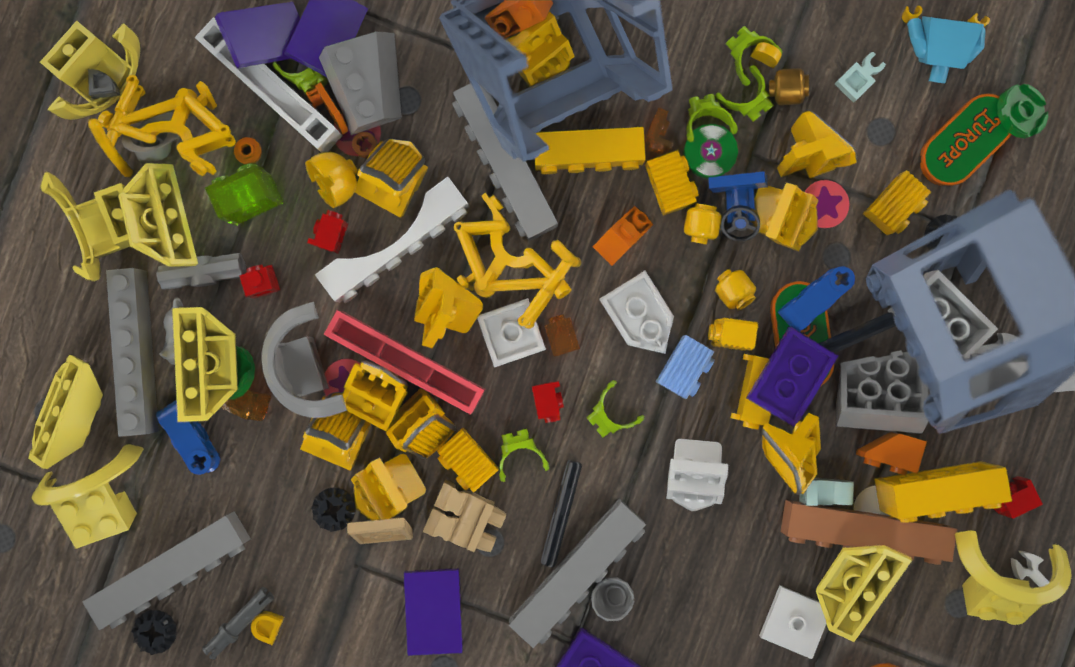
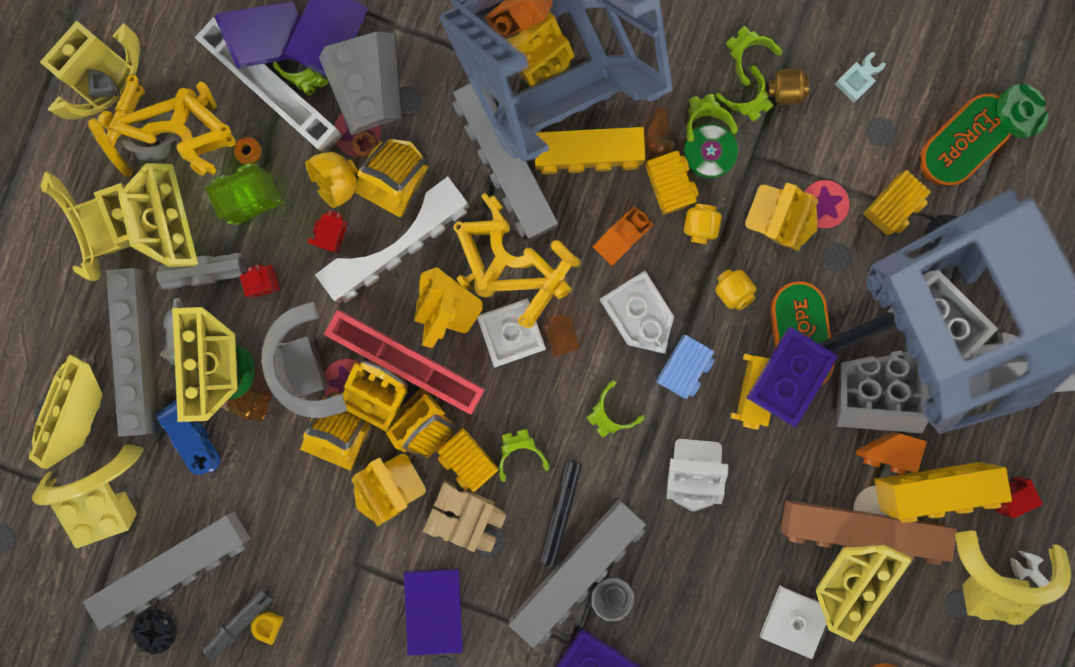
orange piece [306,82,348,135] -> none
black gear [311,487,356,532] -> none
tan tile [347,518,413,544] -> none
red brick [532,381,564,423] -> none
blue piece [708,171,768,242] -> none
yellow brick [708,318,758,350] -> none
yellow tile [750,42,782,69] -> none
yellow piece [762,413,821,495] -> none
yellow piece [777,111,857,178] -> none
blue piece [778,266,855,332] -> none
light aqua leg [799,478,854,506] -> none
medium azure torso [902,6,990,83] -> none

